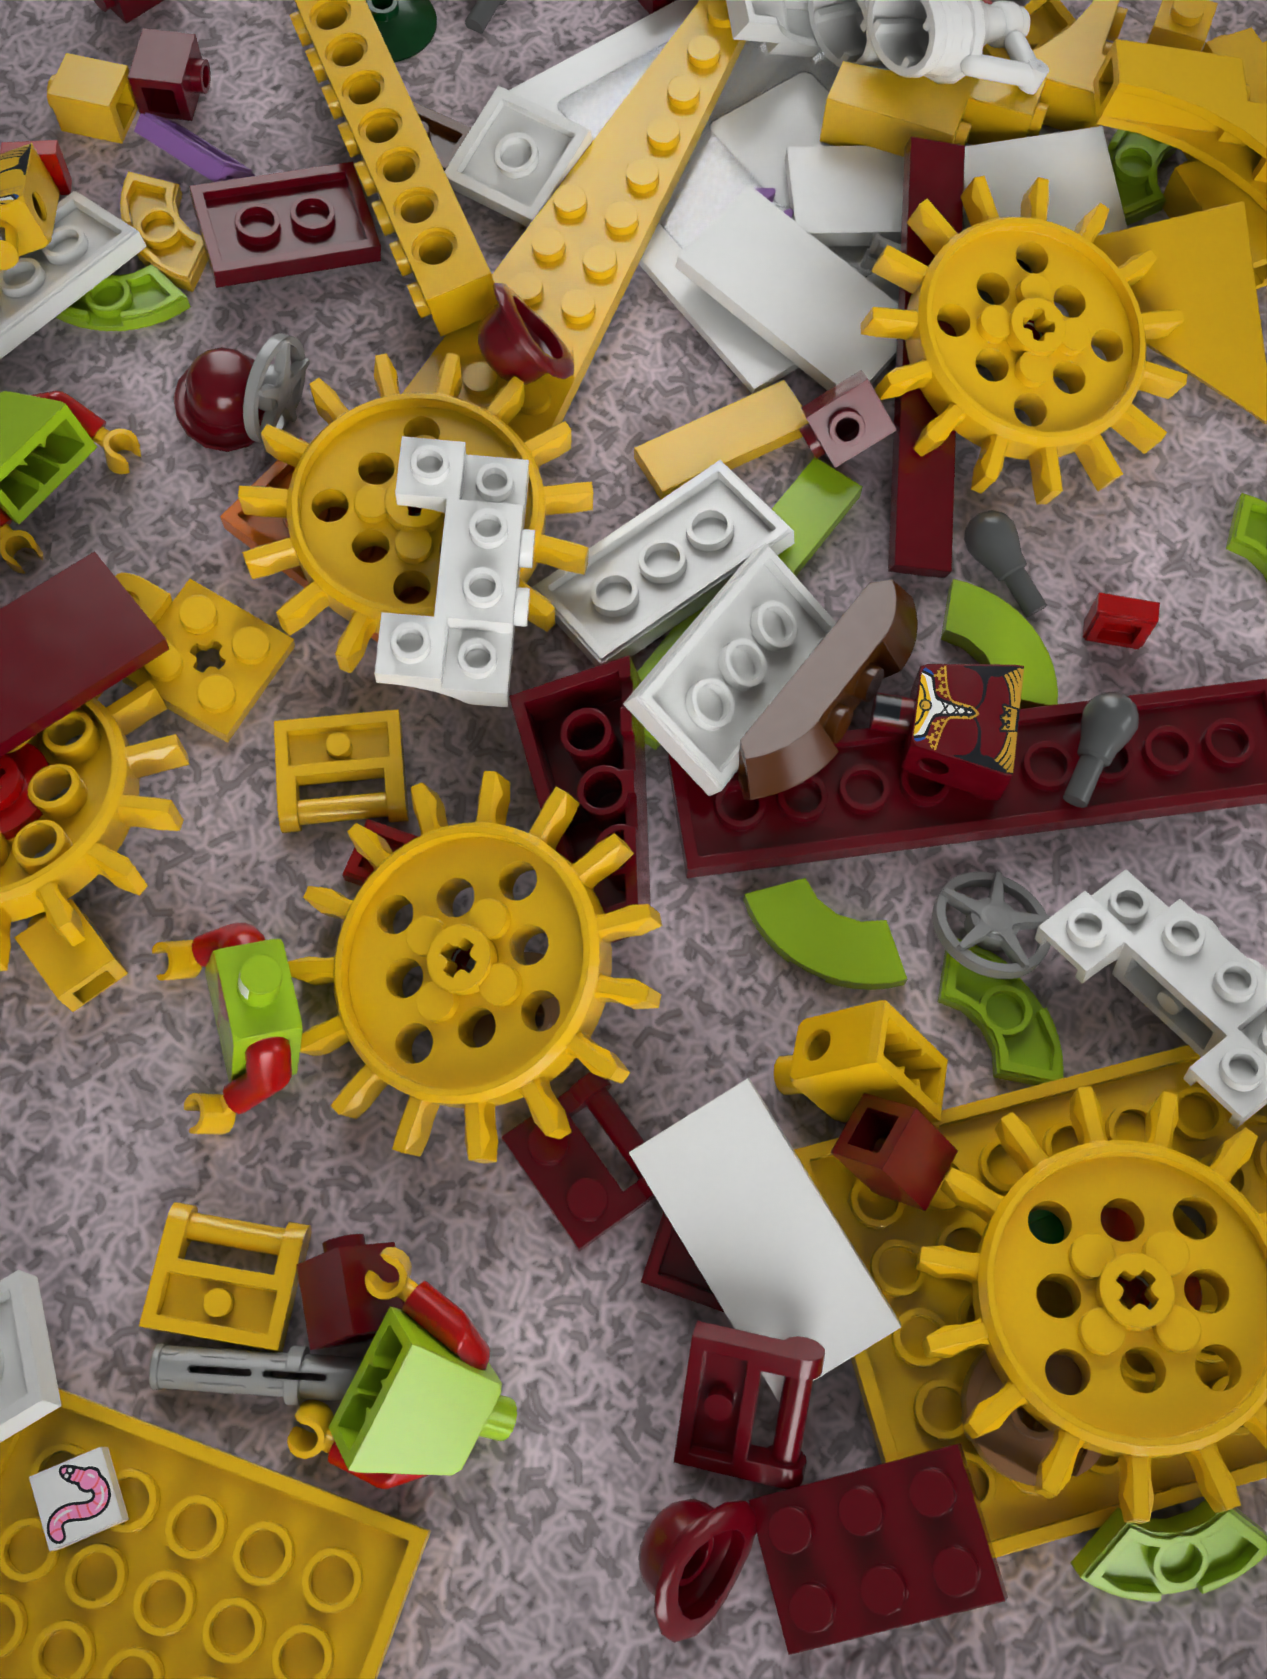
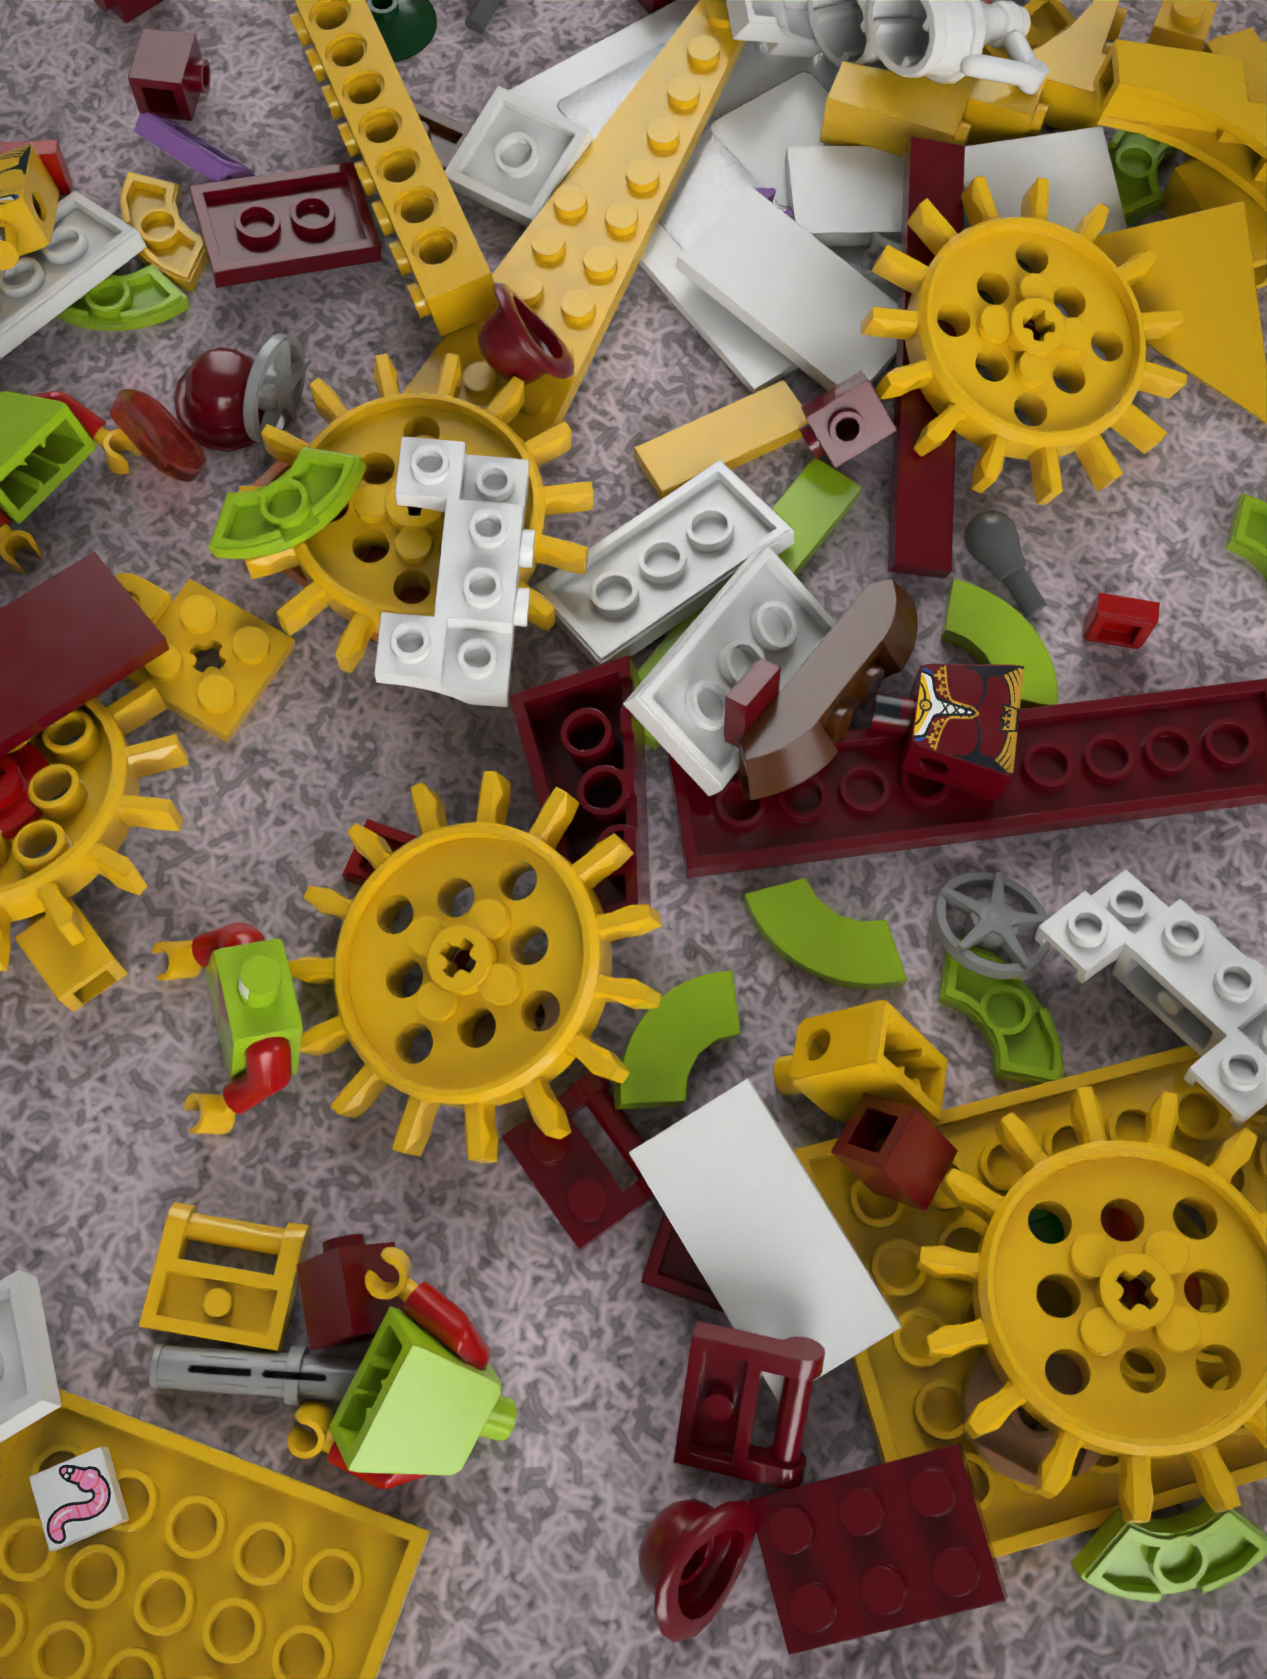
yellow brick [47,53,138,144] -> none
yellow plate [274,709,409,833] -> none
dark grey piece [1063,692,1139,808] -> none
none -> clear red tile [109,389,206,482]
none -> lime tile [208,447,366,559]
none -> lime tile [614,970,741,1109]
none -> dark red tile [724,658,781,749]

